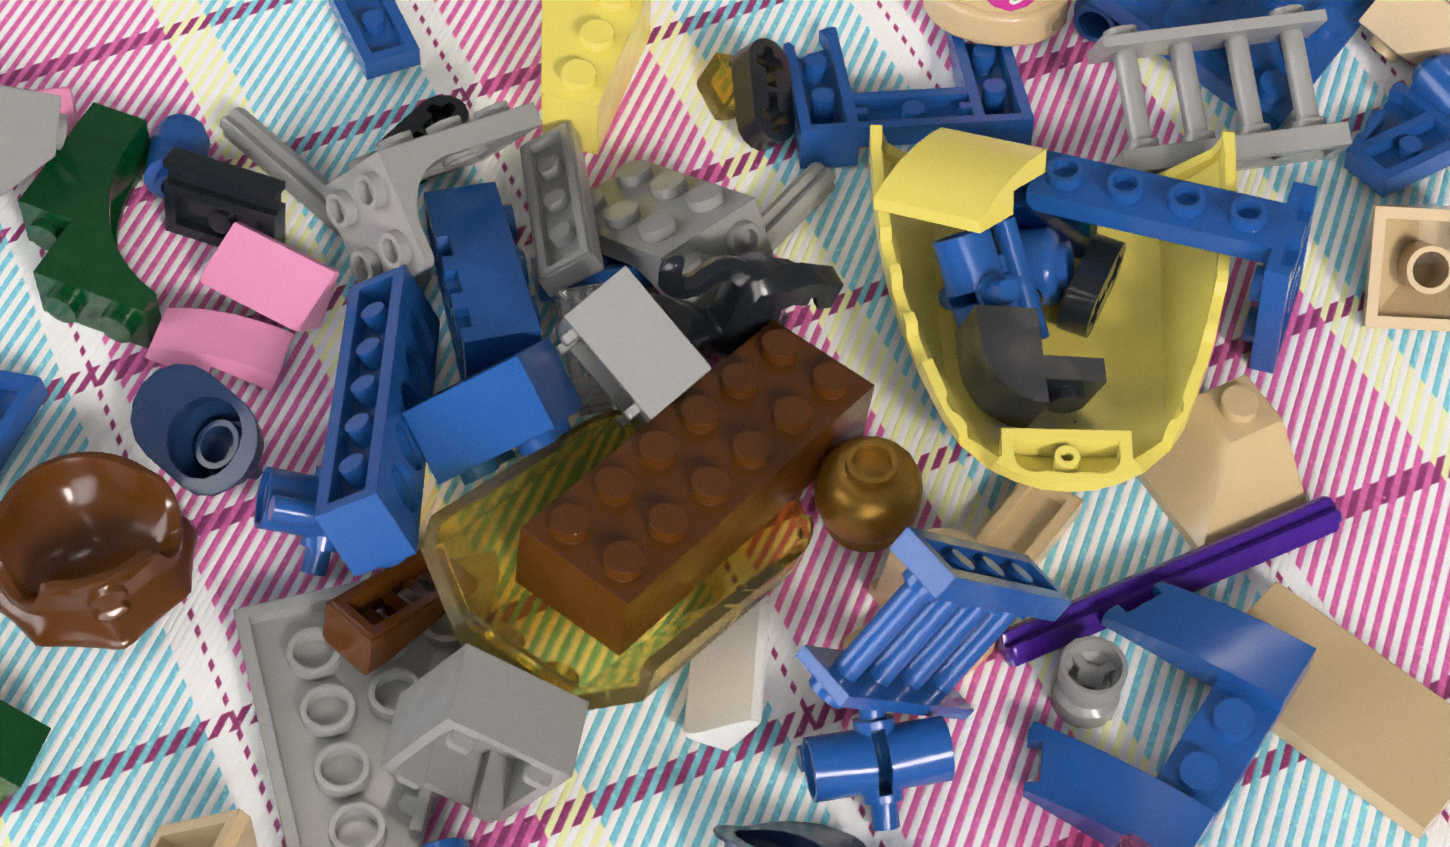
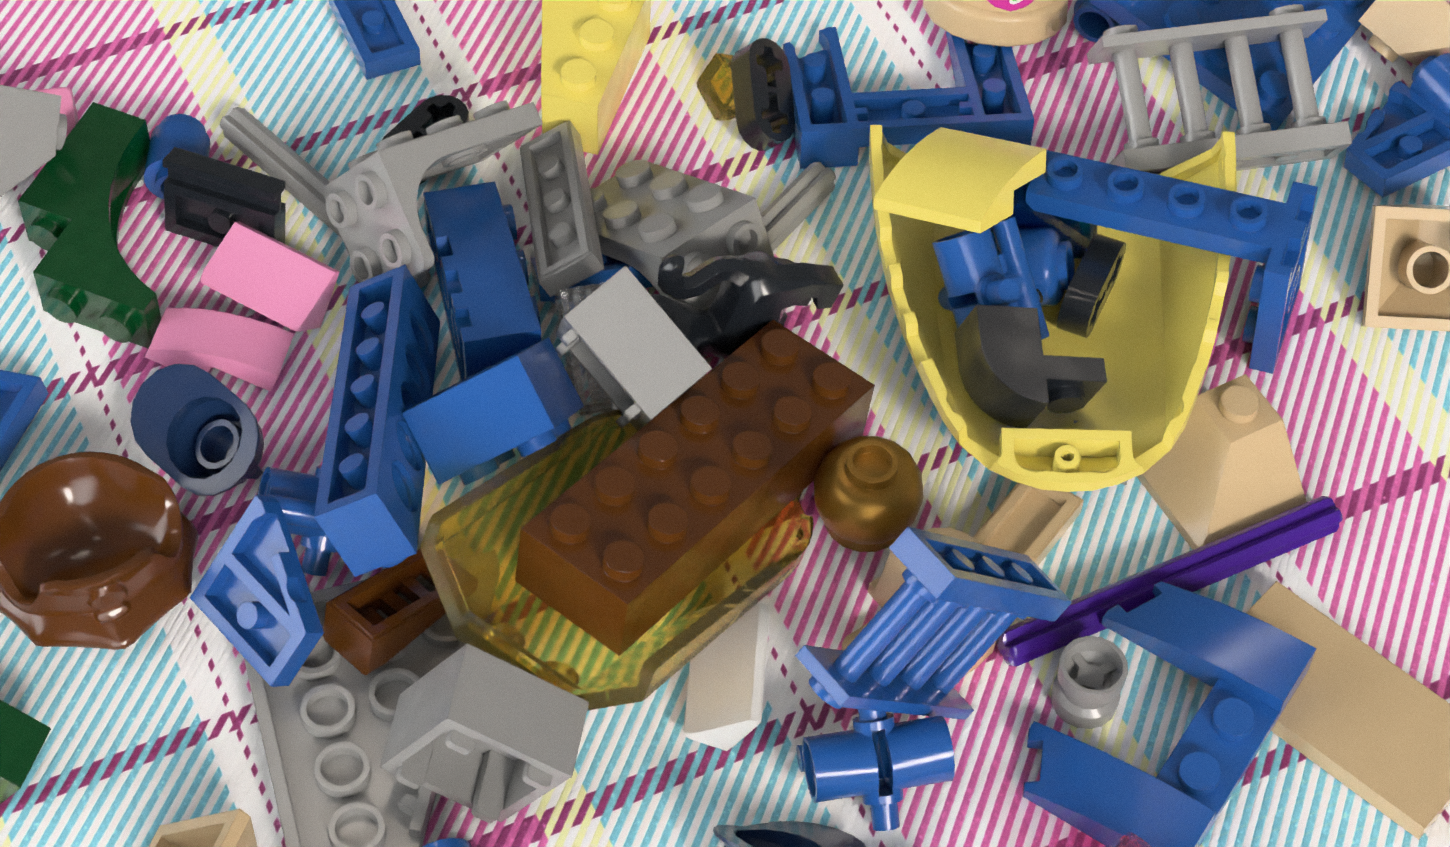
none -> blue wing [190,495,324,687]

